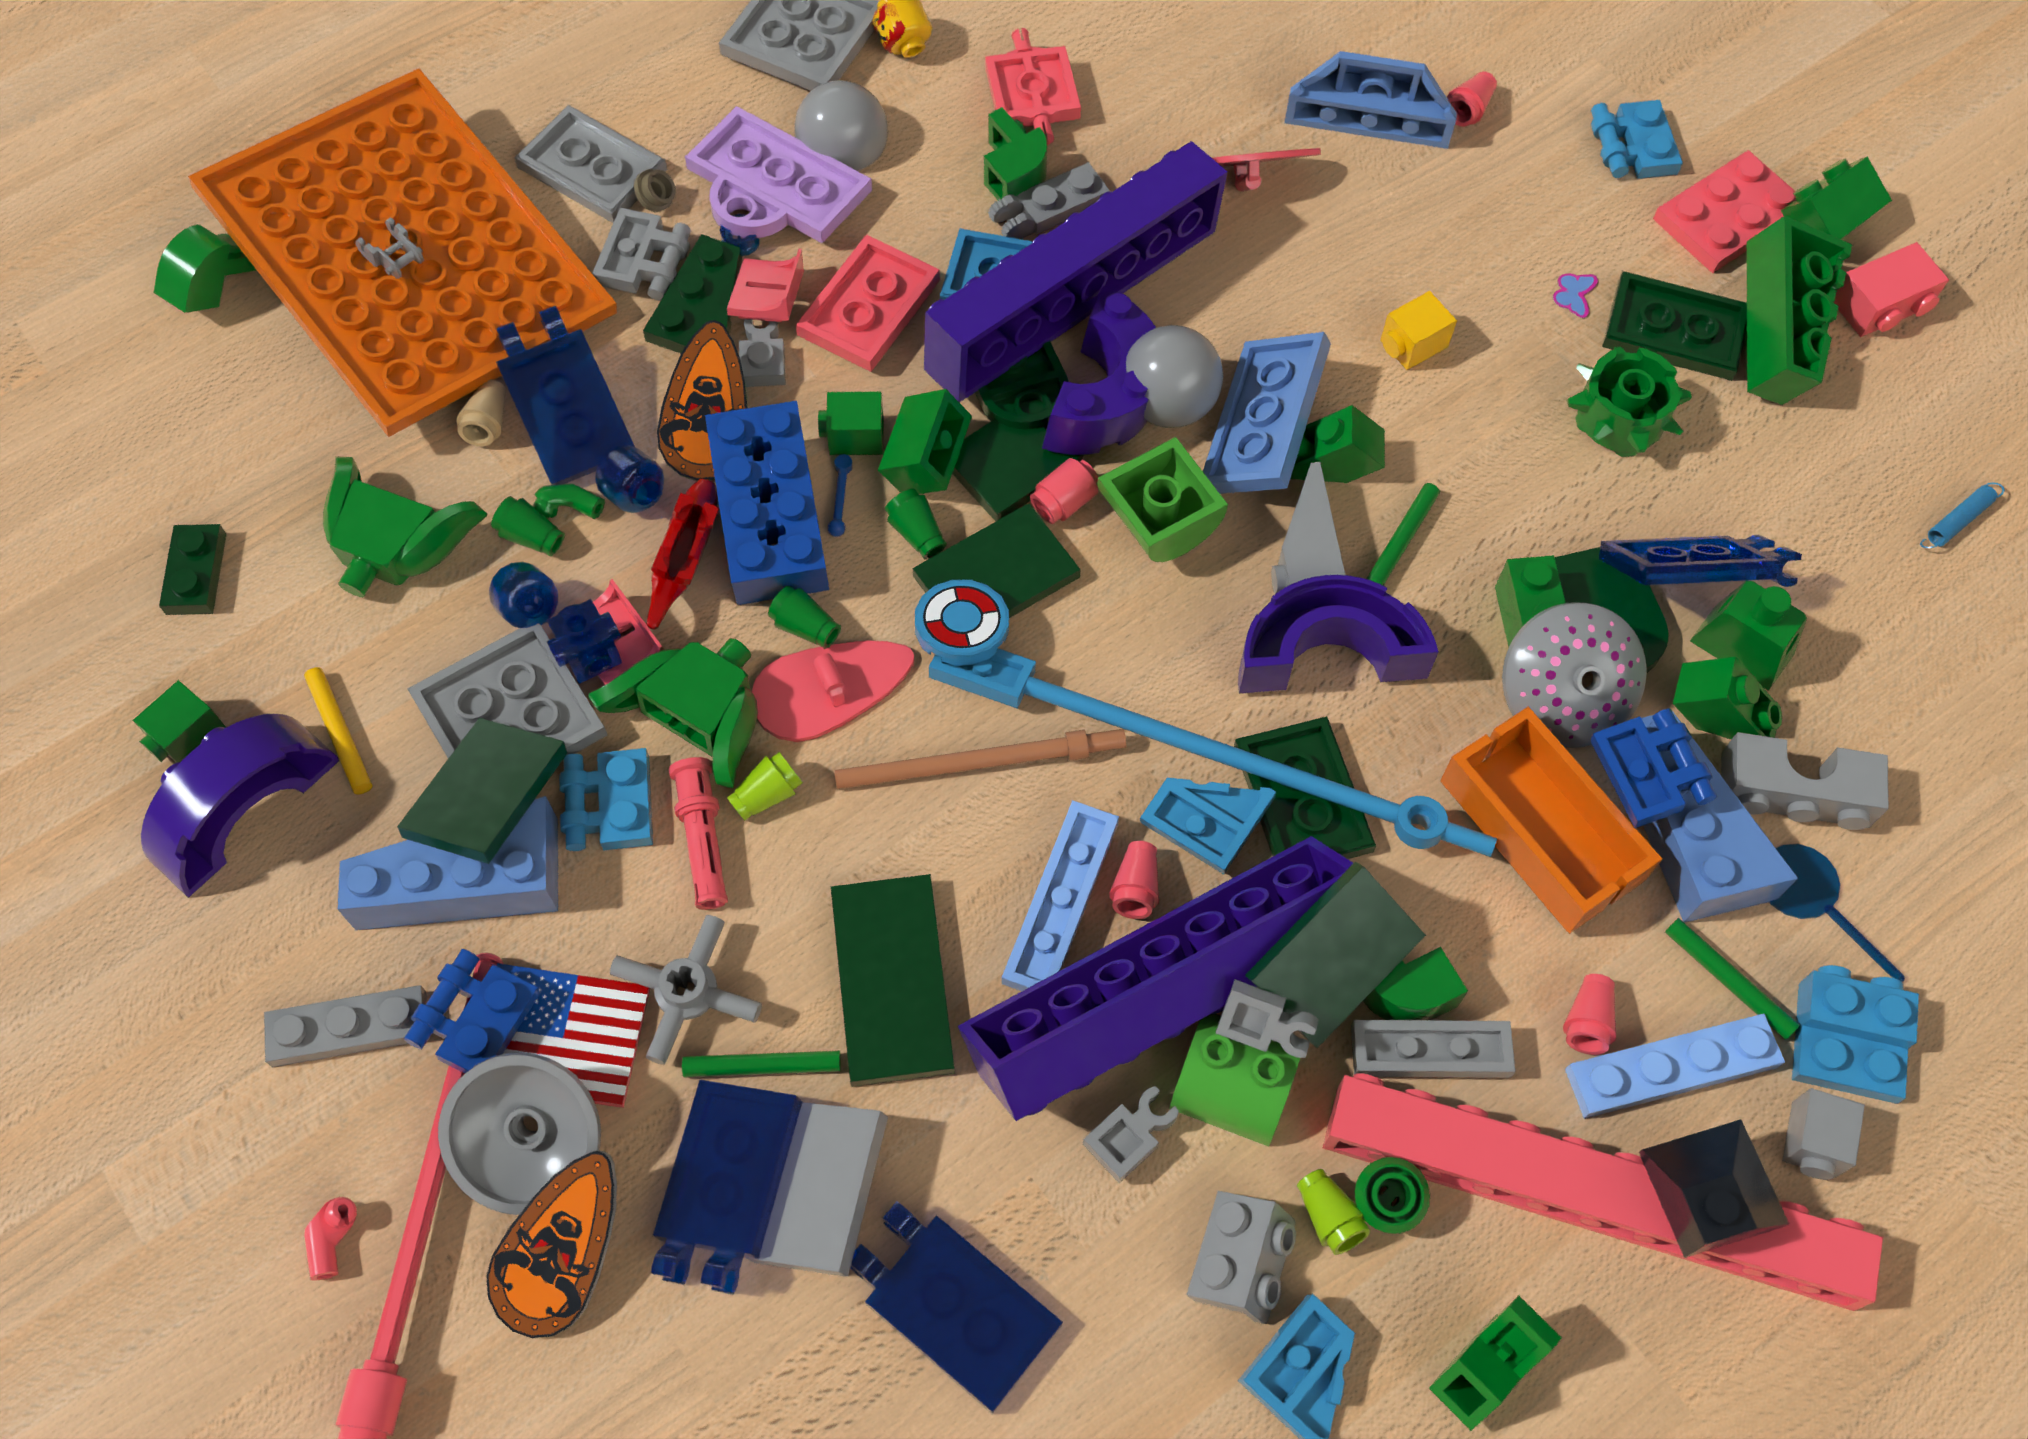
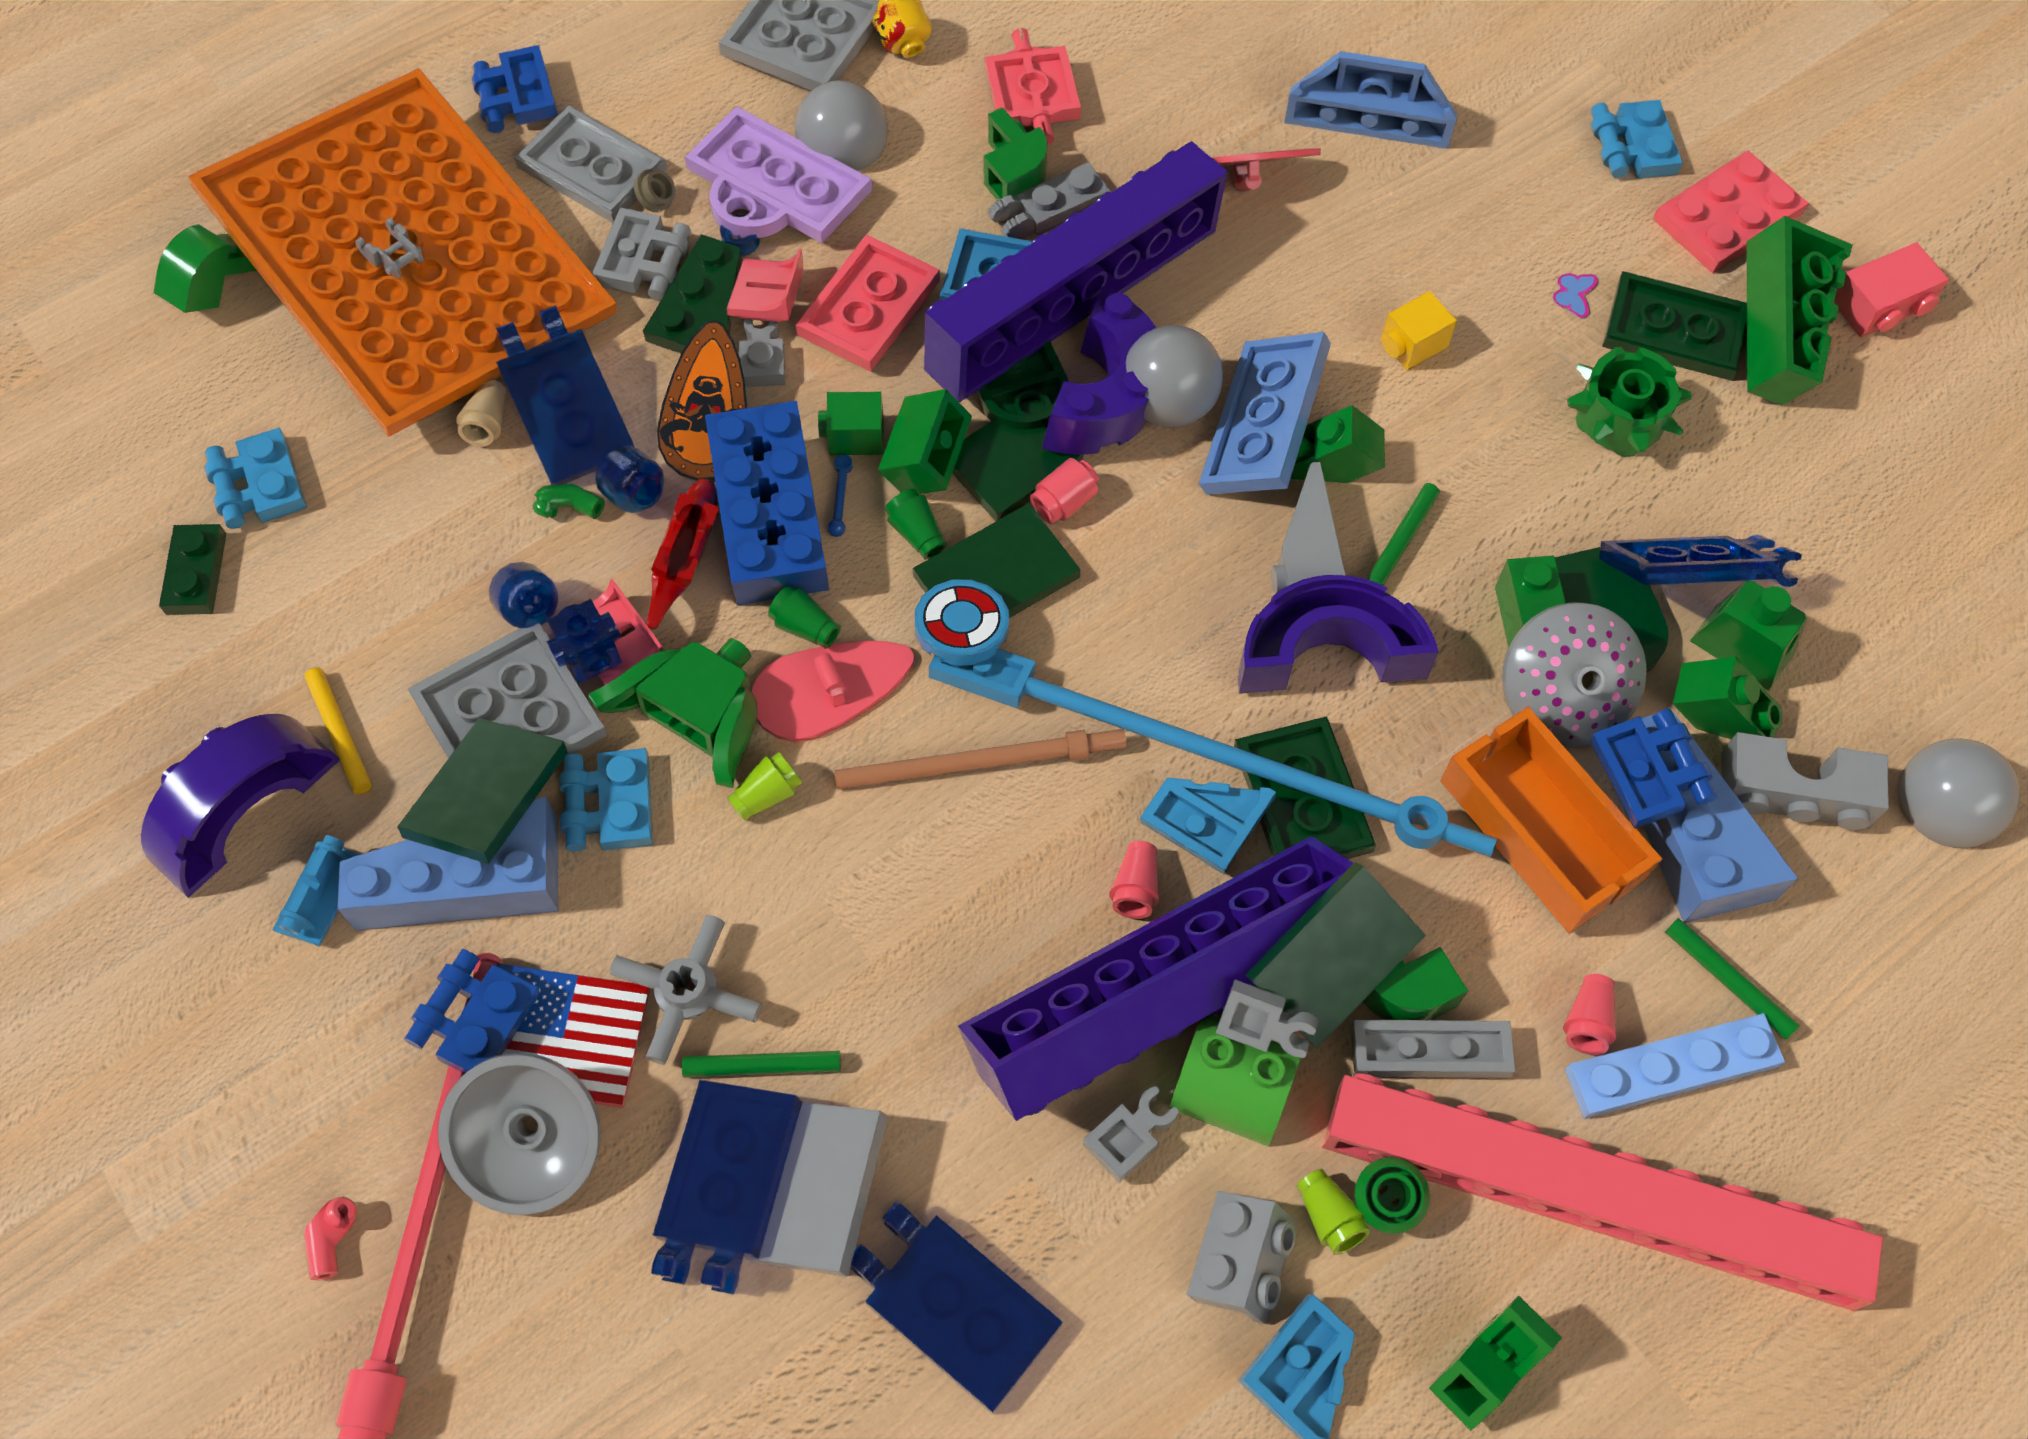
green brick [132,680,226,763] -> none
light grey plate [264,985,429,1067] -> none
green torso [323,456,488,597] -> none
shield [486,1150,617,1338] -> none
green cone [491,496,565,557] -> none
coral pin [669,757,728,910] -> none
dark green tile [831,874,955,1087] -> none
light blue plate [1002,800,1119,991] -> none
bright green brick [1097,437,1228,562] -> none
coral cone [1447,71,1497,126] -> none
black slope [1639,1119,1789,1258] -> none
clear blue piece [1770,844,1905,982] -> none
green brick [1781,156,1892,239] -> none
light grey brick [1782,1088,1865,1180] -> none
dark azure plate [1792,965,1919,1104] -> none
dark azure piece [1920,482,2005,549] -> none
none -> dark azure plate [204,427,307,529]
none -> dark azure hinge [273,835,361,946]
none -> blue plate [472,45,558,133]
none -> light grey piece [1898,738,2020,848]

